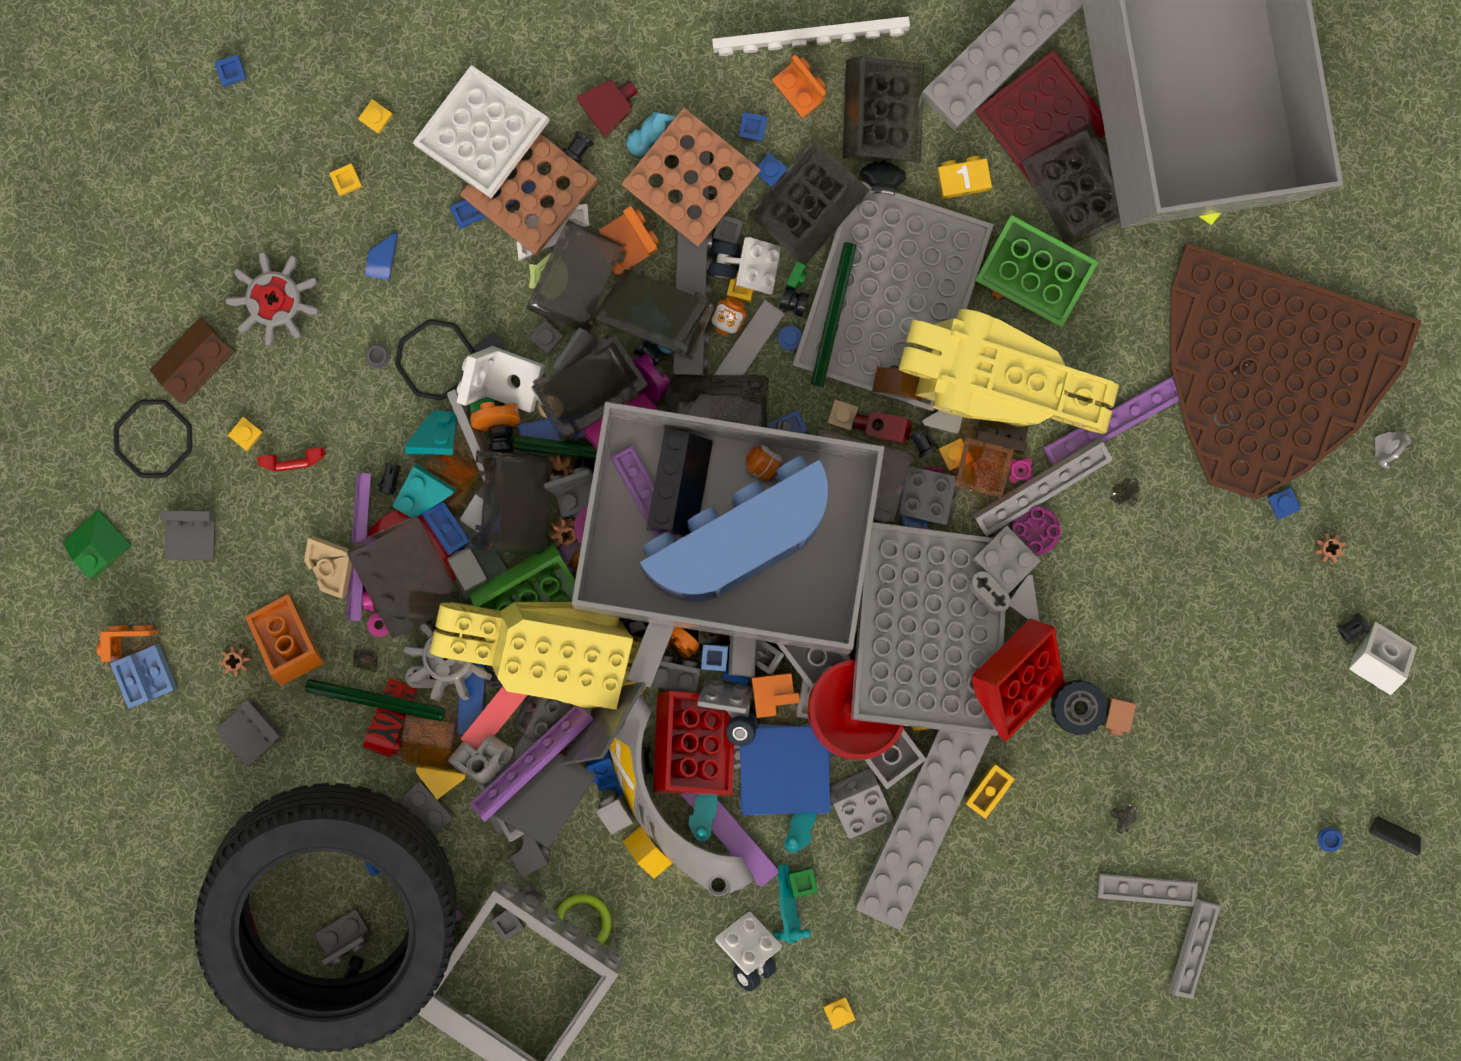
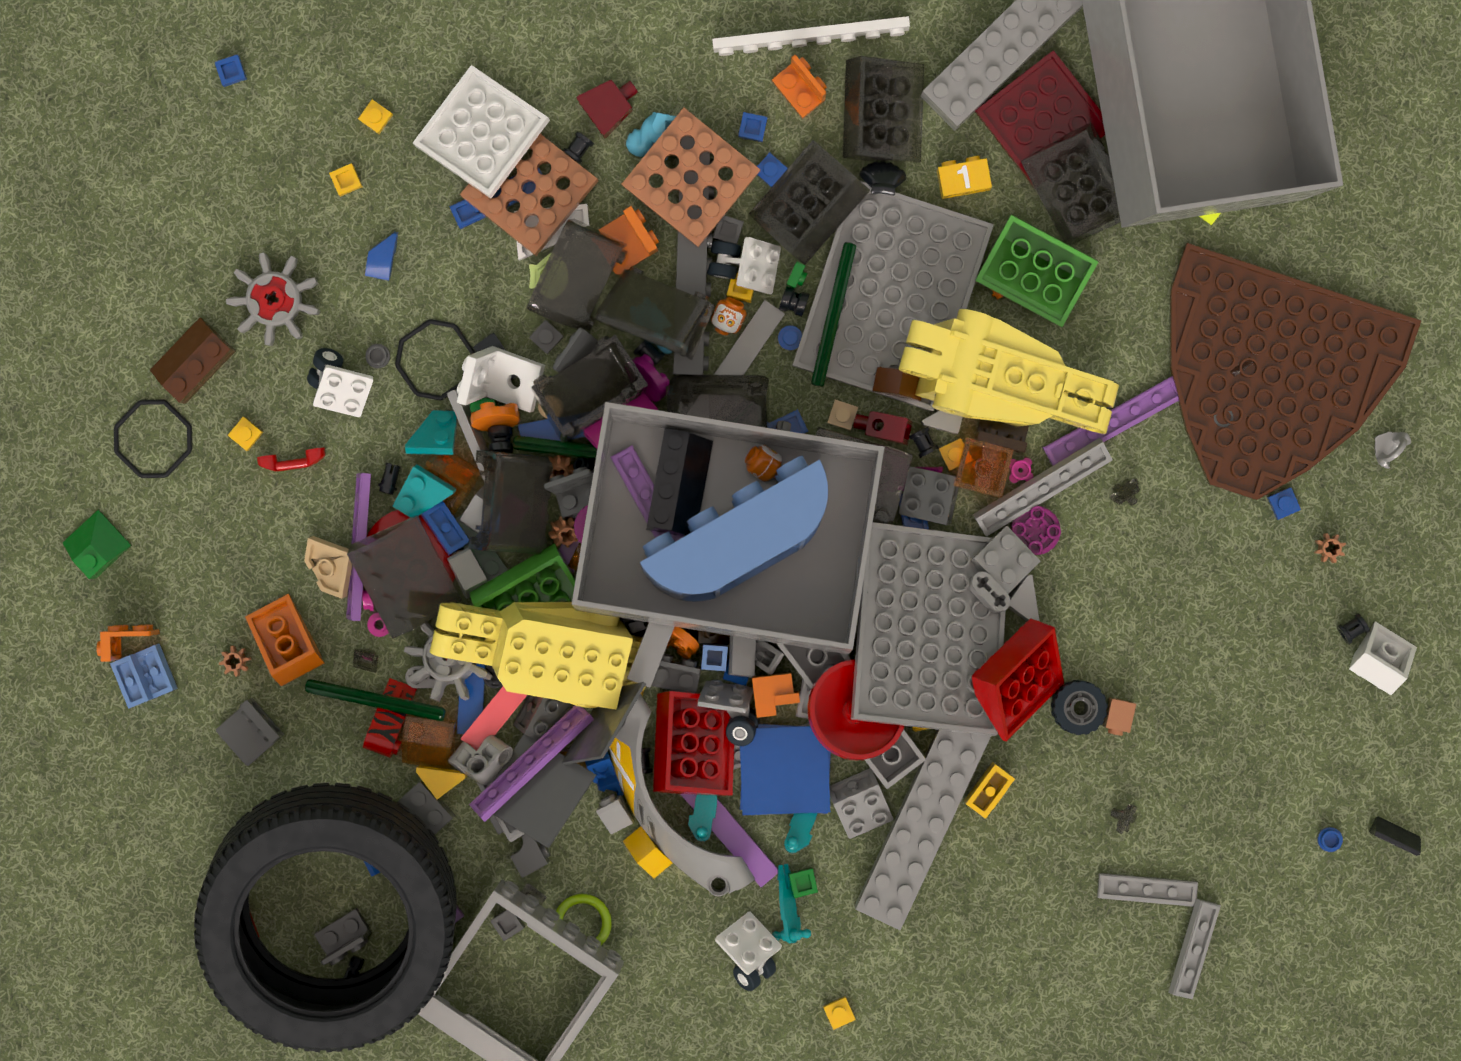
dark grey bracket [160,510,216,561] -> none
none -> white plate [307,348,373,417]

